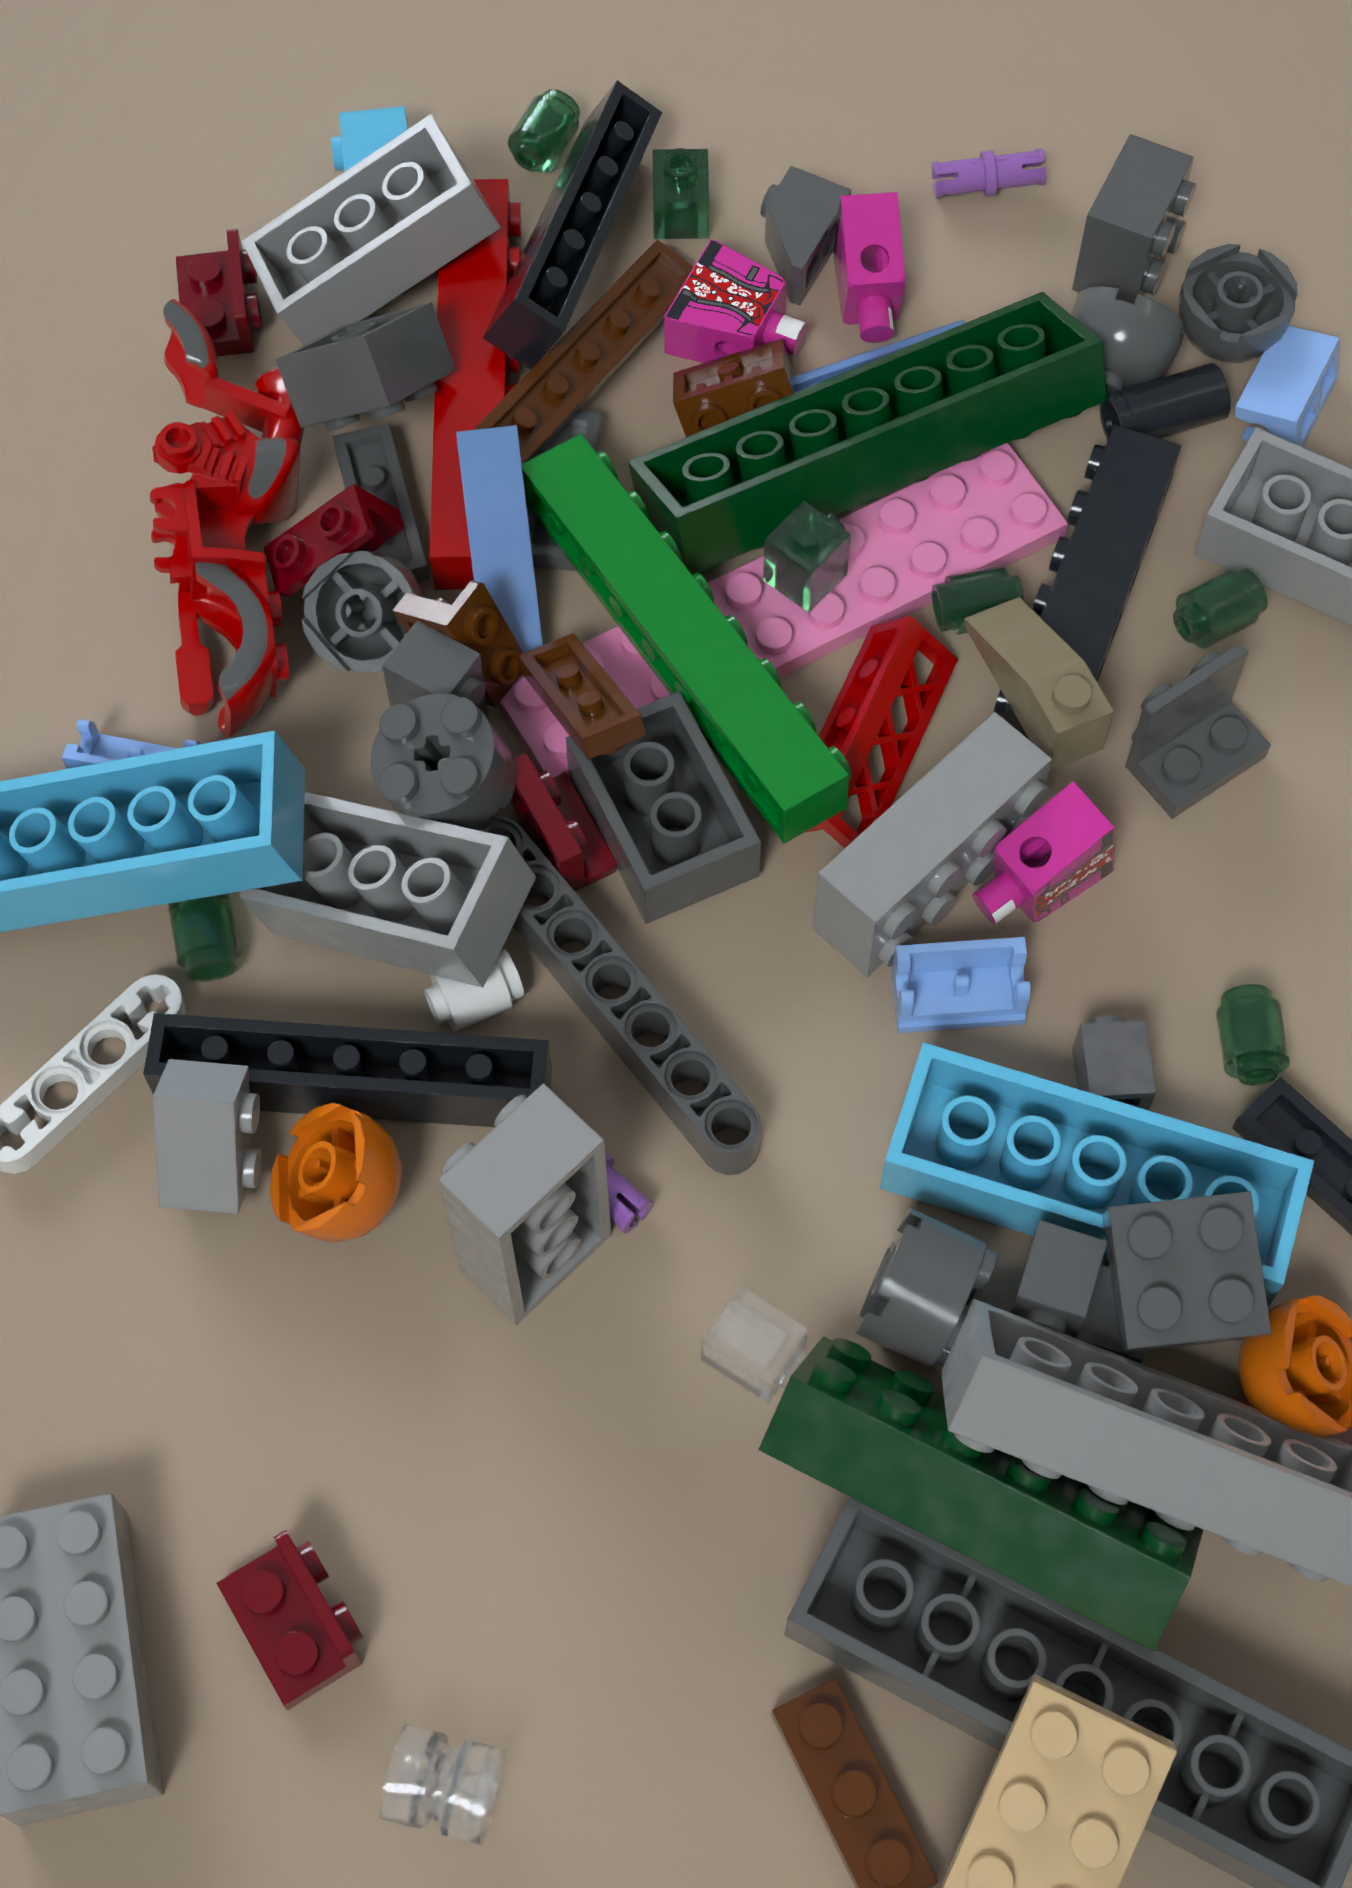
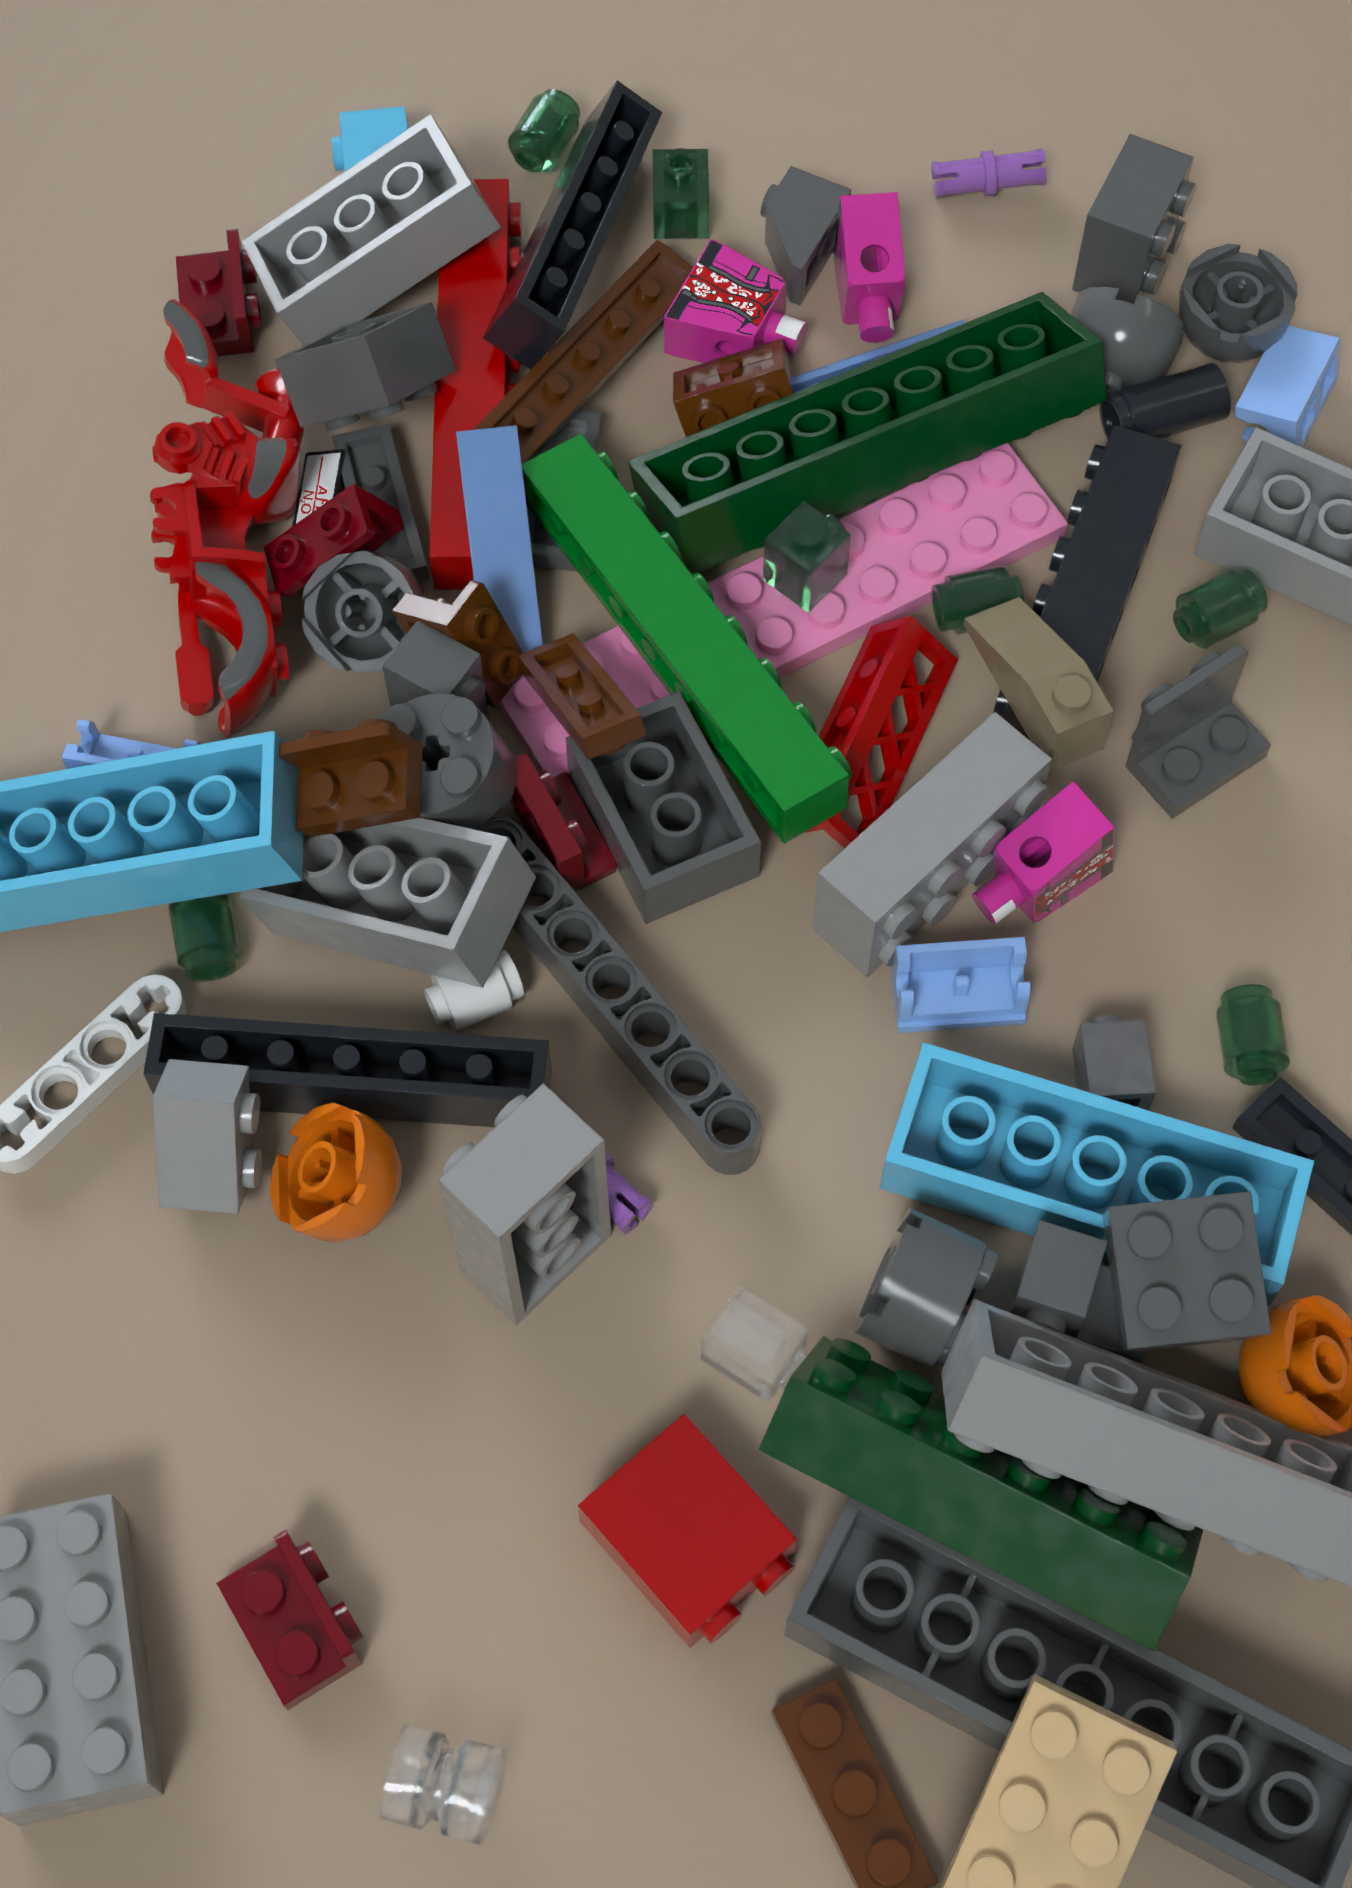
none -> reddish brown bracket [279,719,423,837]
none -> white sticker [293,449,344,526]
none -> red brick [577,1414,797,1648]

